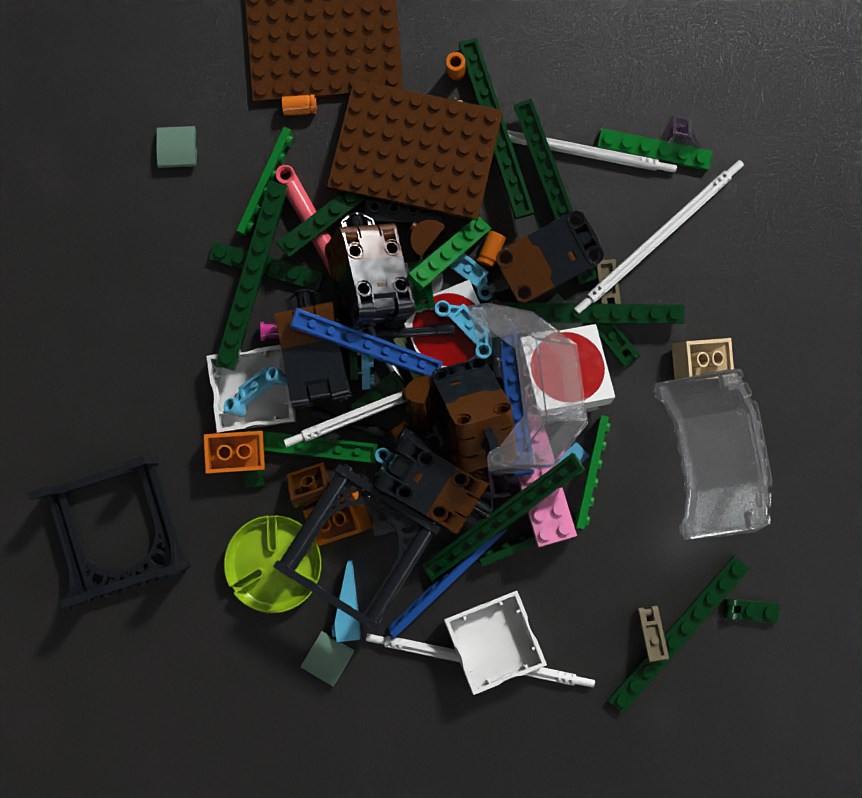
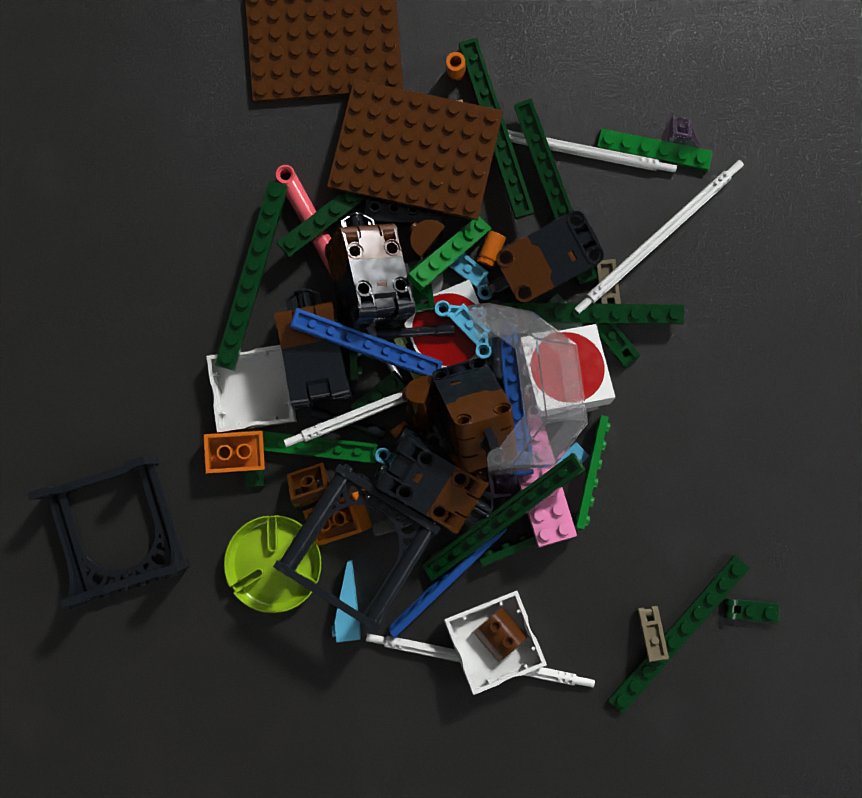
sand green slope [157,126,197,168] -> none
dark green plate [209,241,324,292] -> none
medium azure plate [223,366,288,417] -> none
green plate [237,127,294,237] -> none
dark pink bush [260,322,279,341] -> none
orange piece [282,94,317,116] -> none
sand green slope [301,631,355,687] -> none
medium azure plate [362,354,374,391] -> none
clear windscreen [654,369,772,540] -> none
tan slope [671,338,735,381] -> none
none -> reddish brown brick [473,606,527,662]

